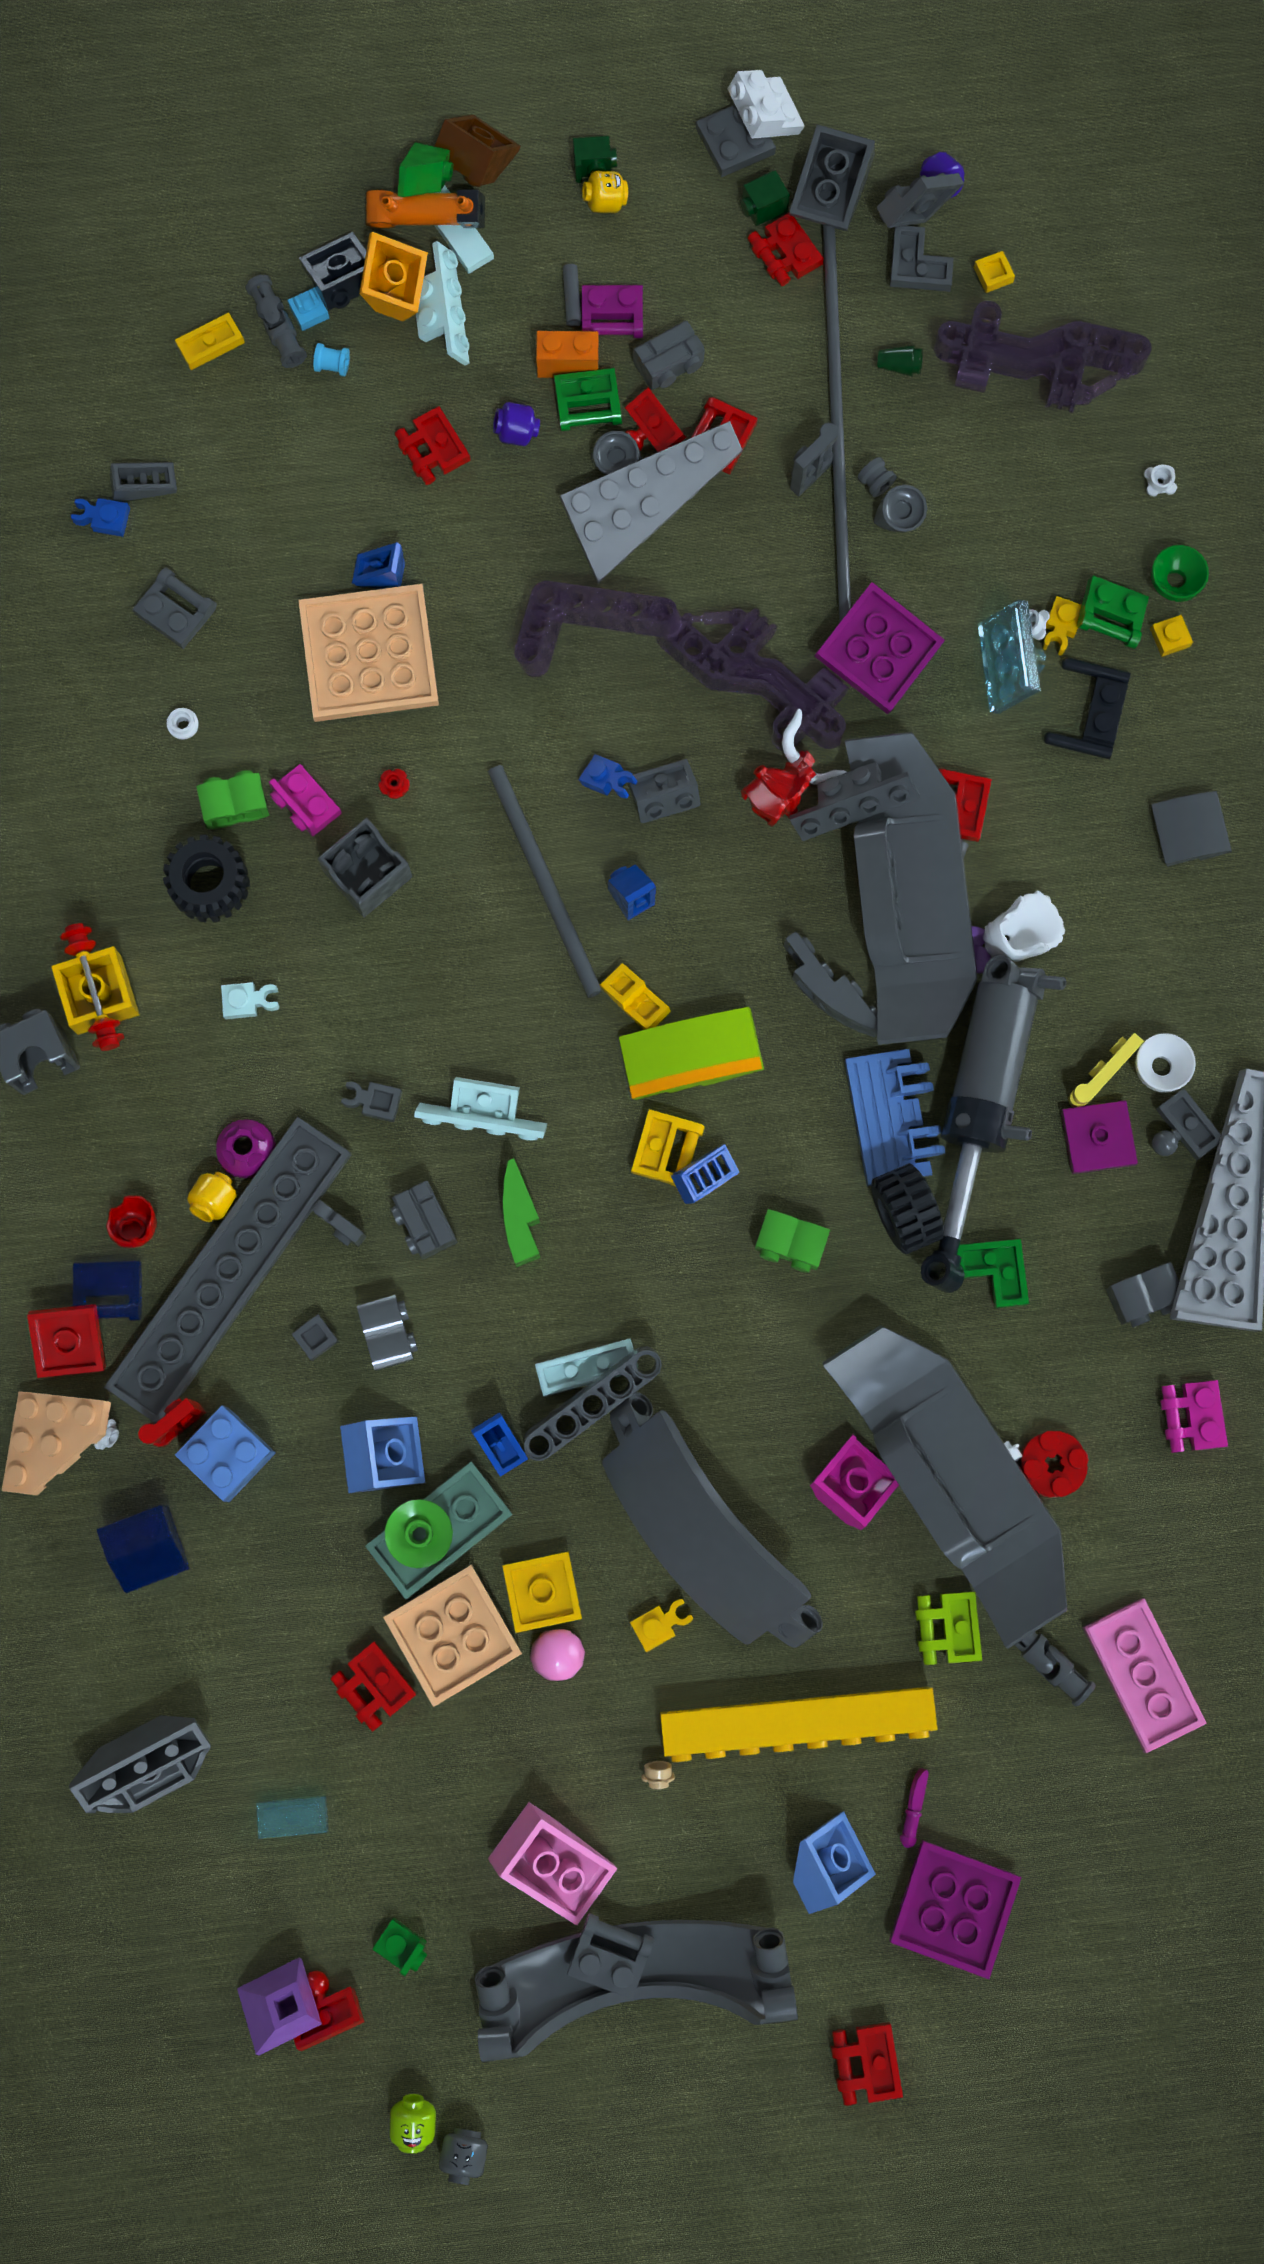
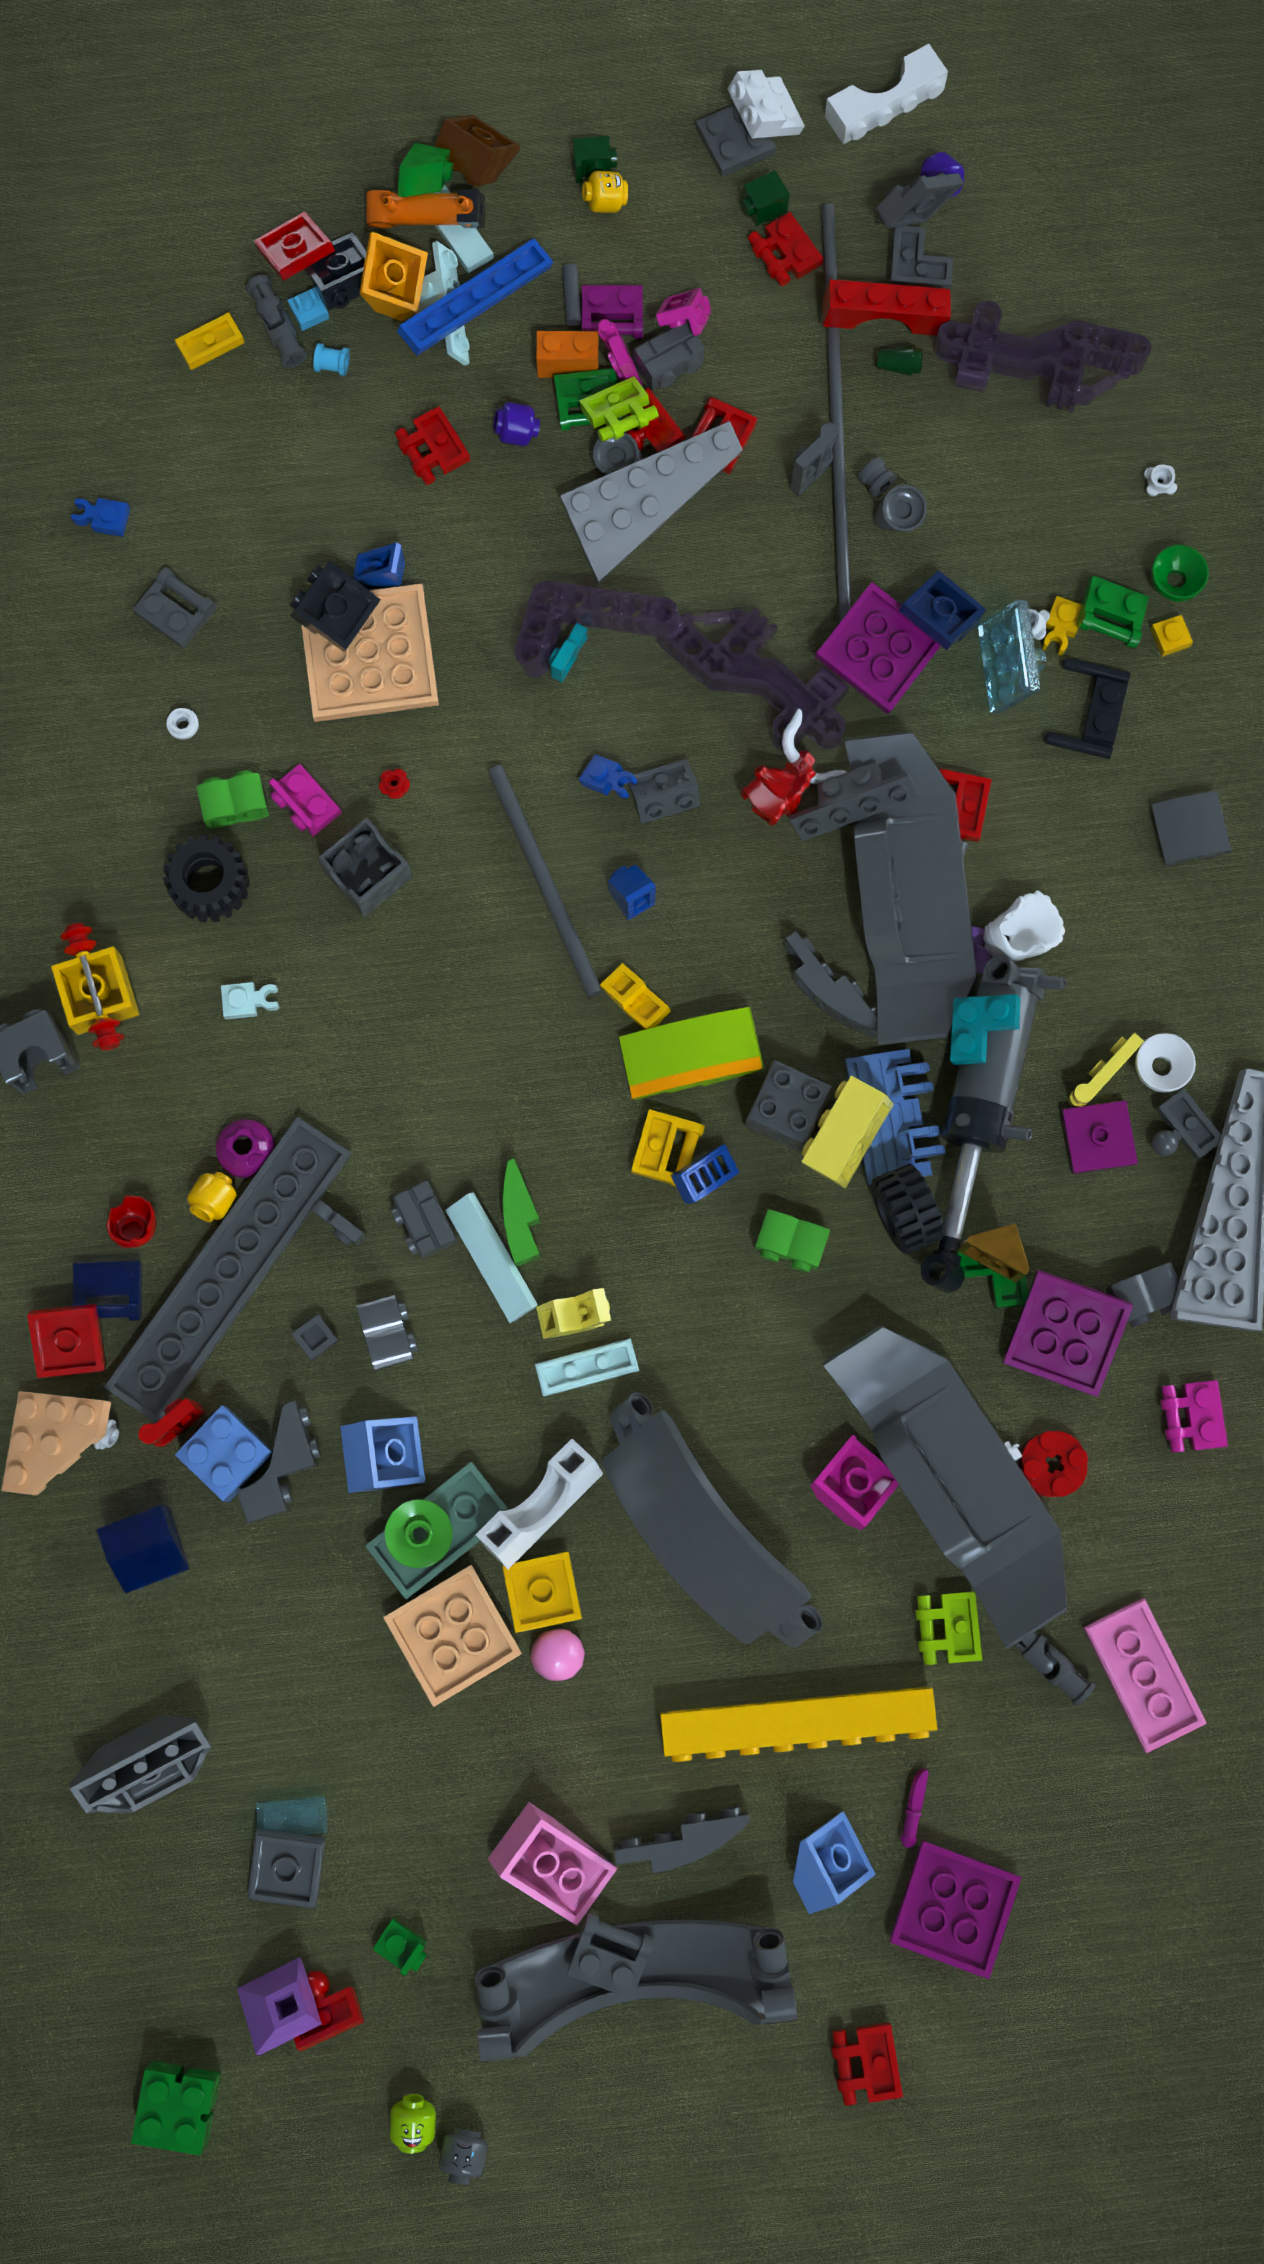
dark grey slope [110,462,177,501] -> none
red plate [330,1641,417,1732] -> none
dark grey plate [341,1082,402,1123] -> none
light aqua bracket [414,1077,547,1140] -> none
blue slope [471,1412,528,1477] -> none
dark grey beam [524,1346,662,1461] -> none
yellow plate [630,1599,693,1652] -> none
tan plate [641,1761,675,1789] -> none
dark grey slope [789,124,875,231] -> none
yellow plate [973,251,1015,293] -> none
none -> green piece [131,2061,221,2156]
none -> dark grey arch [237,1400,321,1524]
none -> dark grey tile [247,1828,326,1909]
none -> red tile [254,211,335,281]
none -> black plate [290,561,381,652]
none -> blue plate [397,238,553,356]
none -> light aqua tile [445,1192,538,1323]
none -> white arch [476,1439,603,1569]
none -> light yellow brick [536,1288,611,1339]
none -> teal plate [549,623,588,683]
none -> lime plate [579,376,659,442]
none -> dark pink plate [598,319,643,386]
none -> dark grey slope [614,1806,750,1873]
none -> dark pink bracket [656,288,711,336]
none -> dark grey piece [744,1060,834,1153]
none -> light yellow brick [802,1075,894,1189]
none -> red arch [823,279,951,336]
none -> white arch [825,44,948,144]
none -> dark blue plate [899,571,986,650]
none -> teal plate [950,994,1021,1065]
none -> pearl gold slope [958,1224,1029,1283]
none -> magenta plate [1003,1269,1133,1397]

